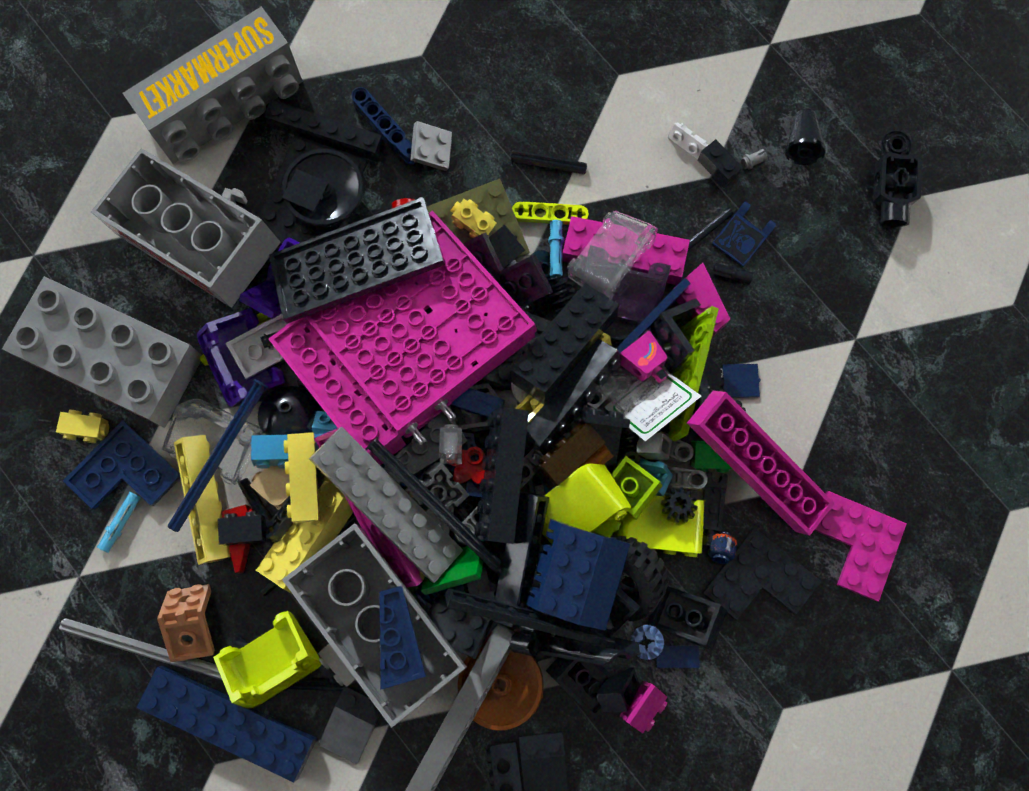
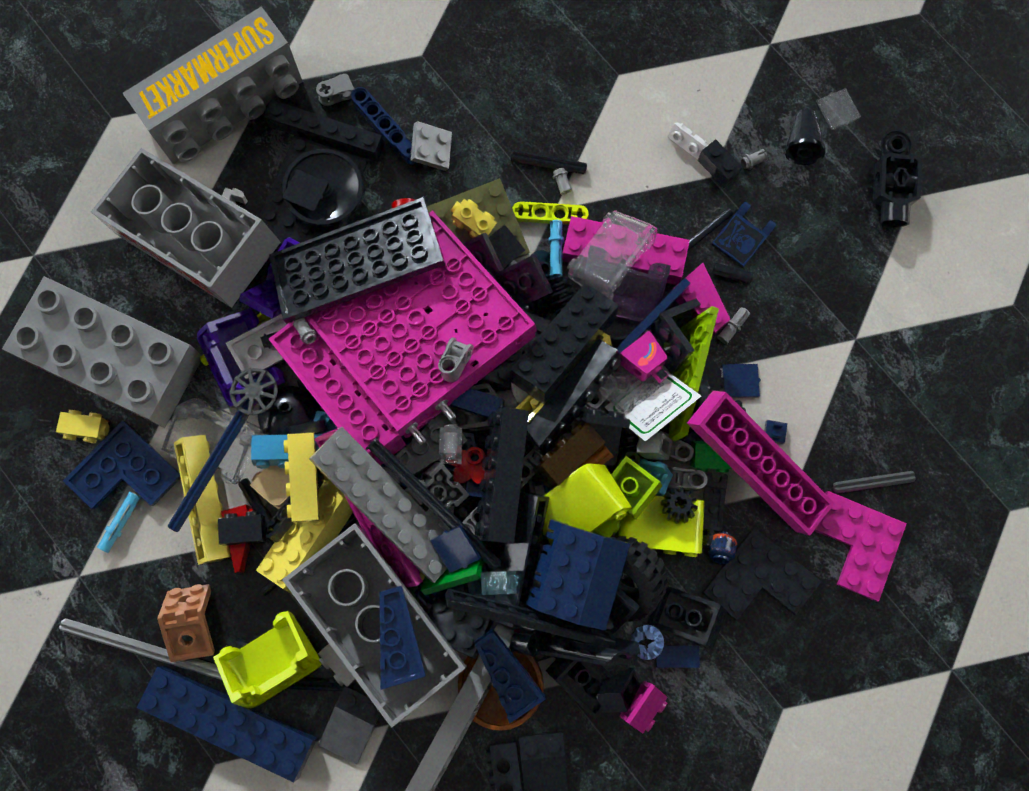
none -> dark grey wheel [230,368,278,415]
none -> black beam [288,419,328,434]
none -> light grey pin [293,318,317,344]
none -> light grey piece [316,74,354,106]
none -> dark blue piece [430,525,481,573]
none -> light grey piece [438,337,474,382]
none -> dark blue wing [475,629,545,723]
none -> clear light blue brick [481,571,517,595]
none -> light grey pin [553,168,572,195]
none -> light grey axle [717,307,750,344]
none -> dark blue tile [764,420,788,444]
none -> clear piece [817,88,861,130]
none -> dark grey axle [833,471,916,494]

